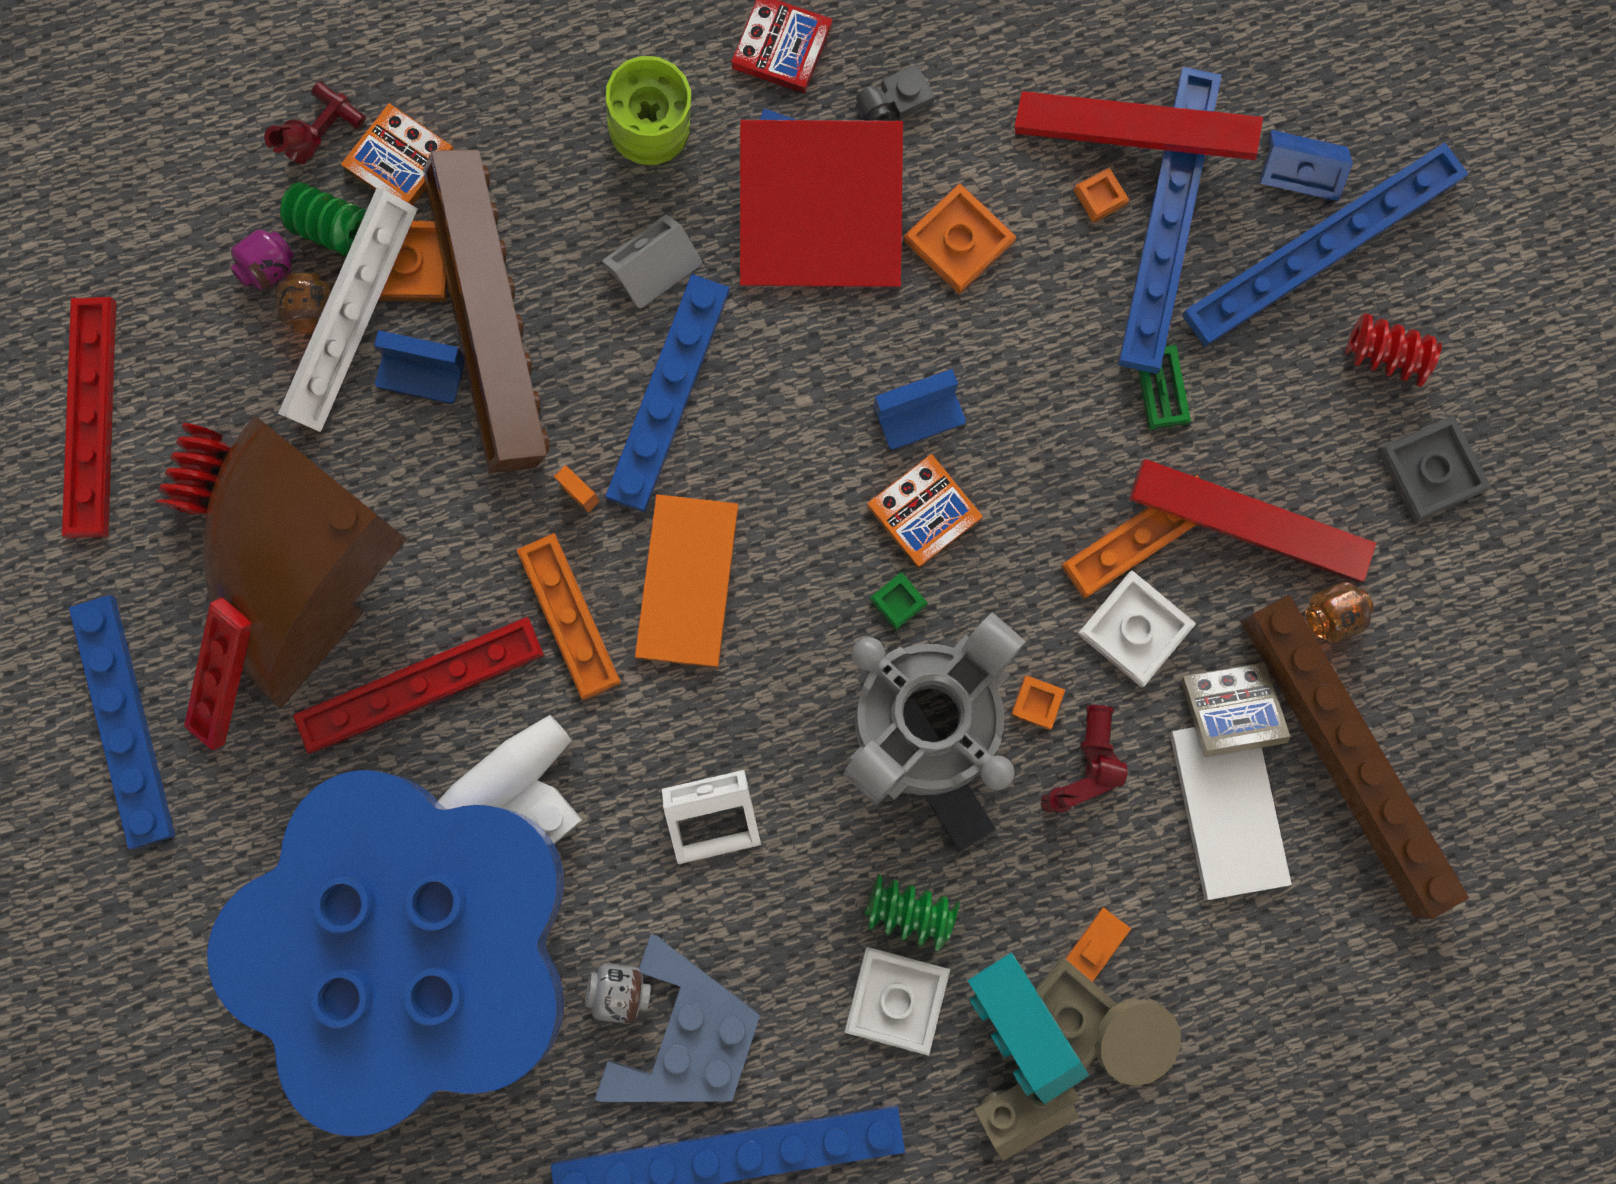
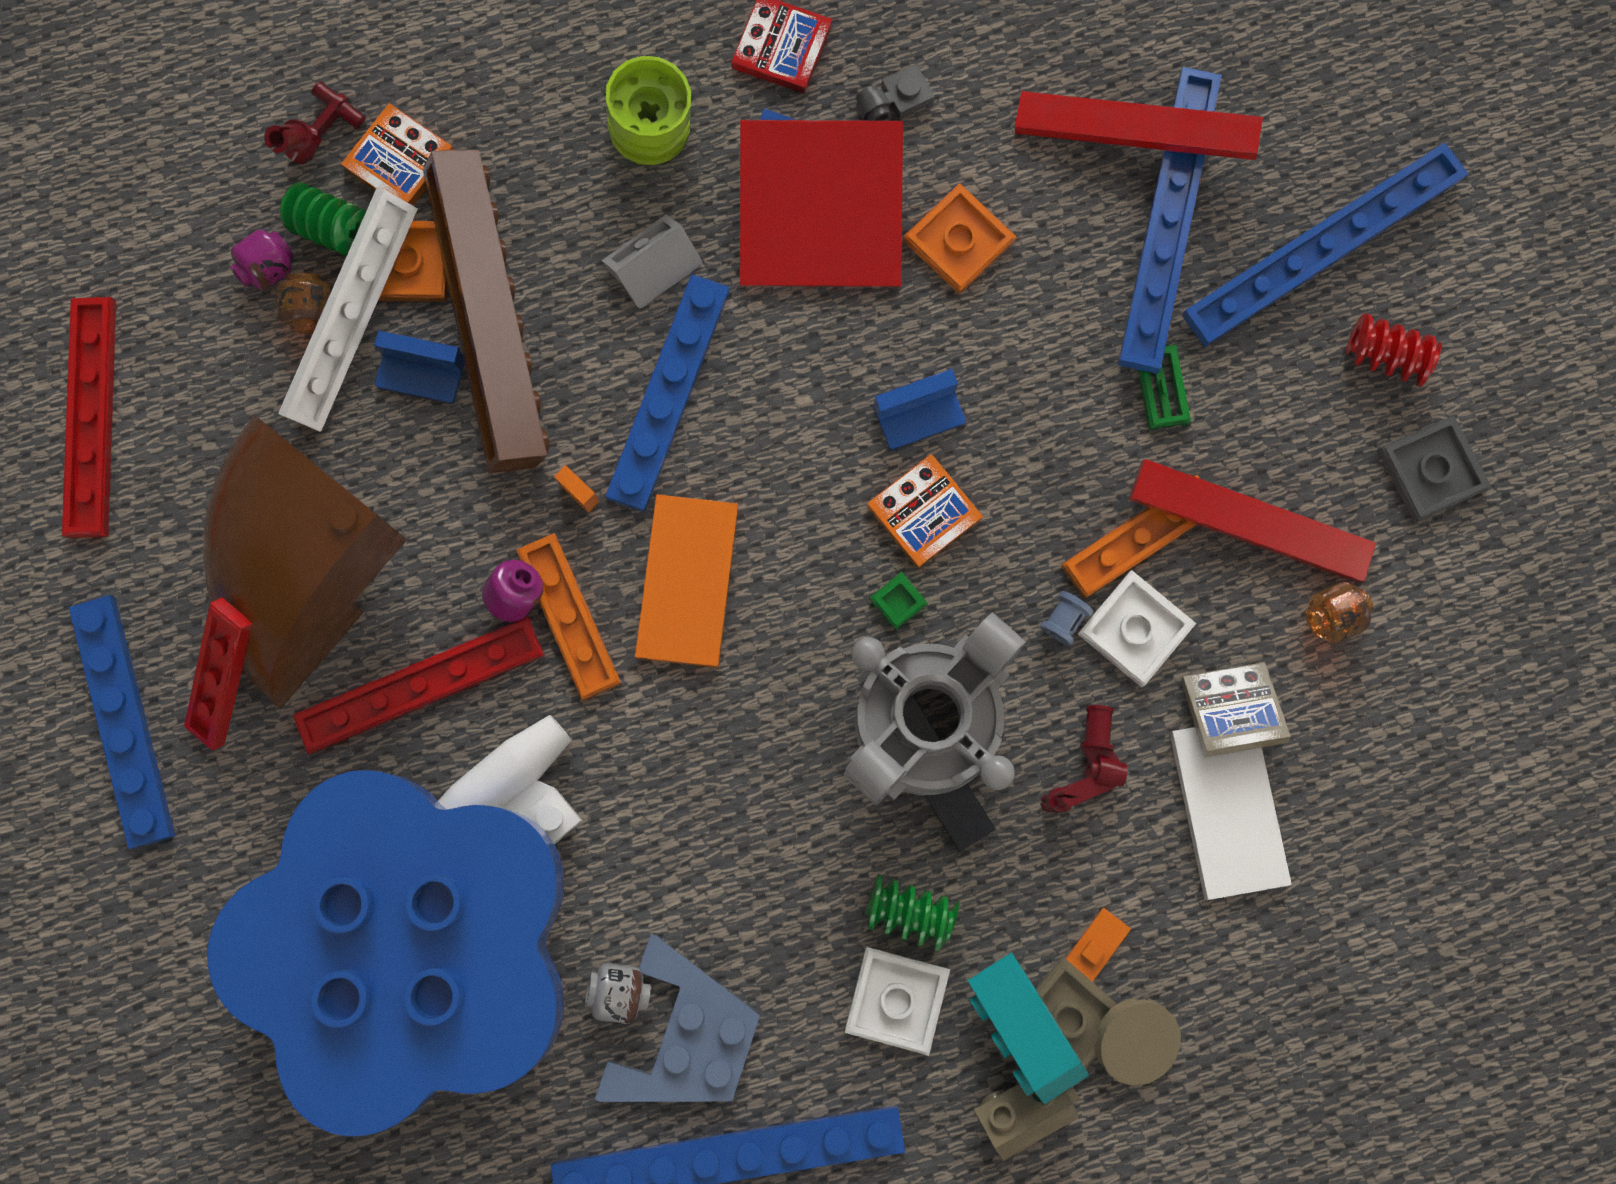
red piece [155,423,231,515] -> none
white tile [662,770,761,864] -> none
orange tile [1010,675,1065,730] -> none
orange tile [1073,167,1130,223] -> none
reddish brown brick [1240,594,1469,919] -> none
blue panel [1260,130,1353,201] -> none
none -> magenta head [482,559,544,622]
none -> sand blue bush [1039,591,1093,646]

